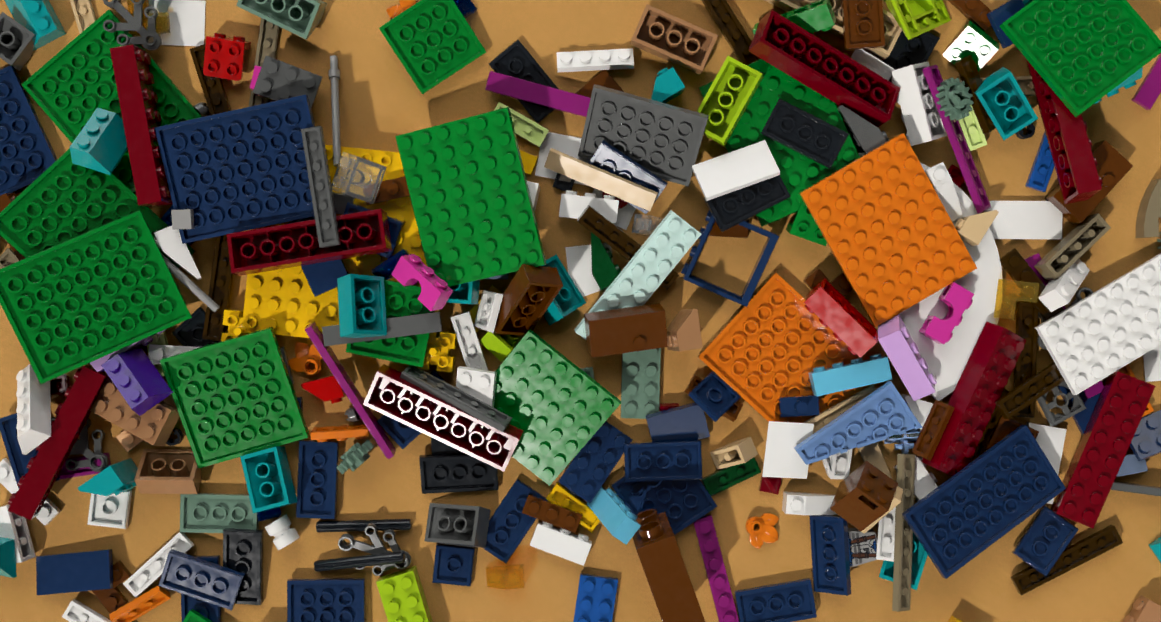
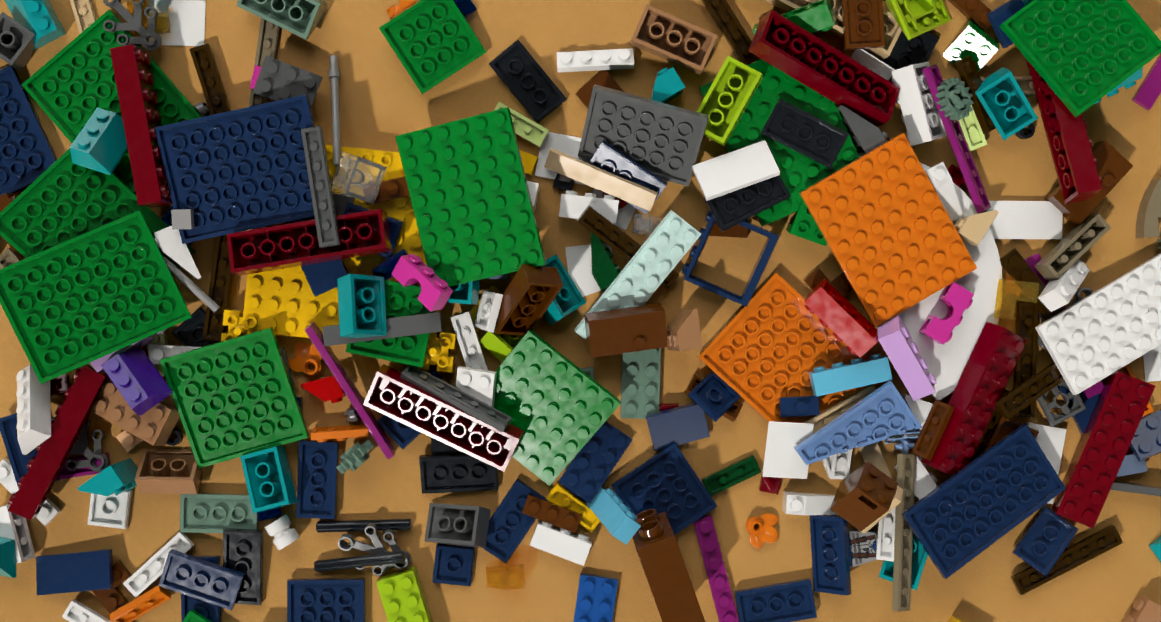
red bracket [203,33,251,81] -> none
magenta tile [485,71,591,117] -> none
dark blue tile [624,440,702,483] -> none
tan slope [710,437,758,470] -> none
blue tile [1025,131,1054,192] -> none

